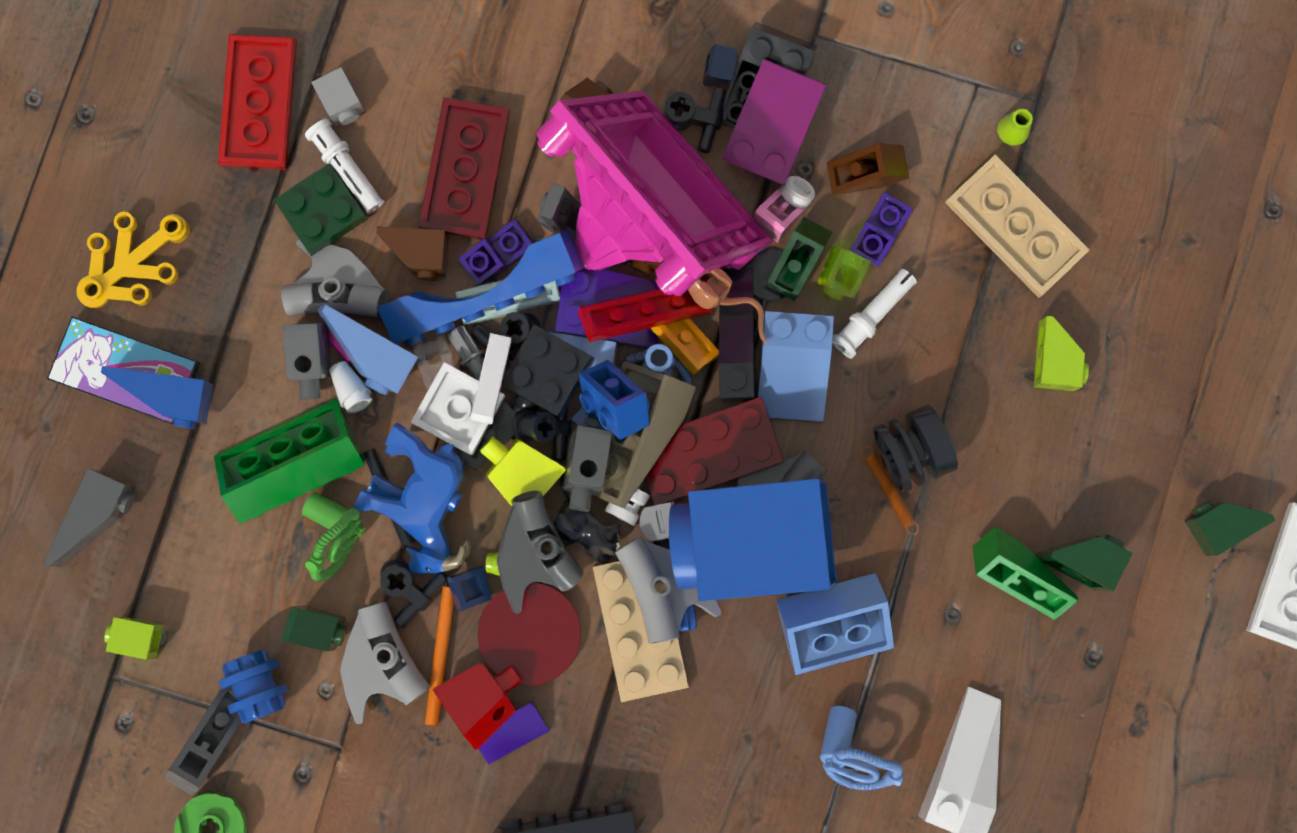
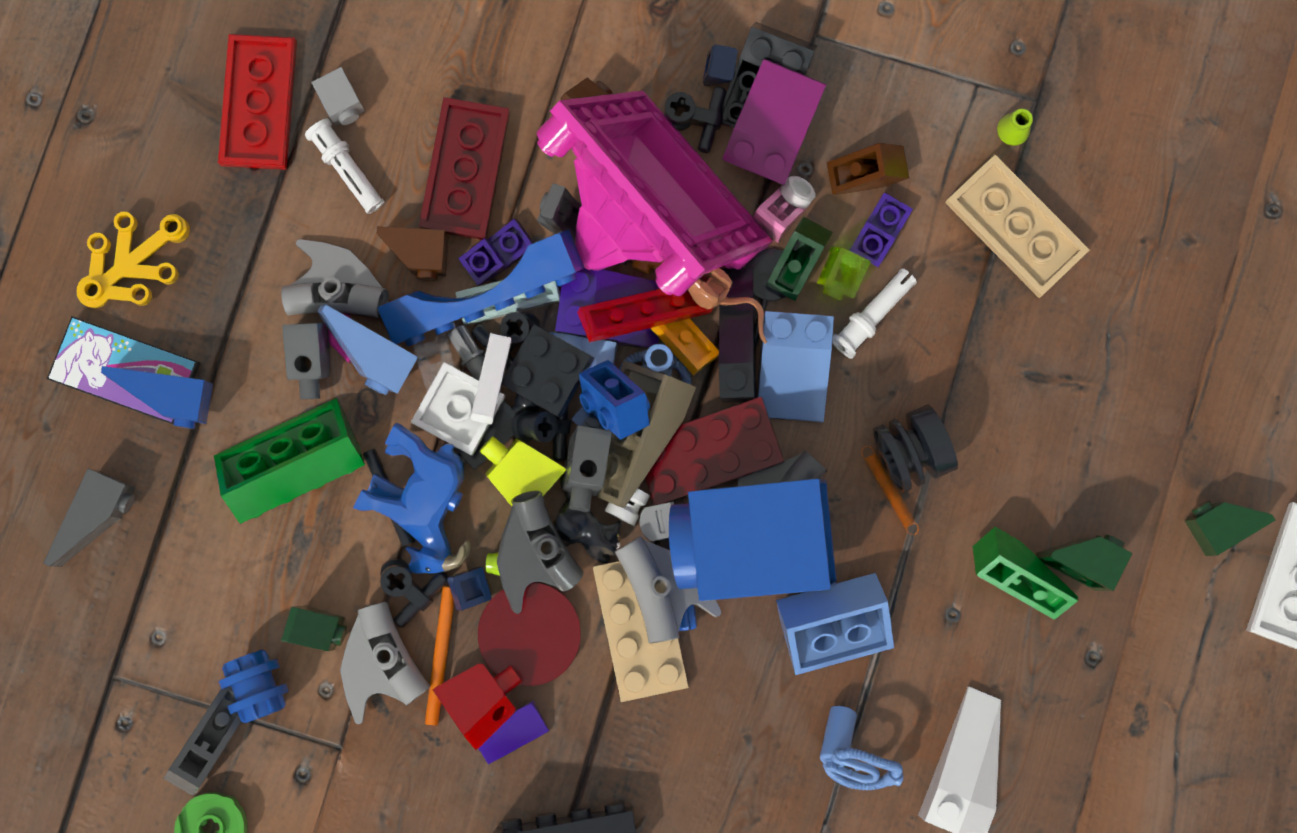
lime brick [104,616,164,660] -> none
dark green plate [274,164,368,256] -> none
bright green piece [302,492,365,582] -> none
white cone [329,361,372,414] -> none
lime slope [1033,316,1089,391] -> none

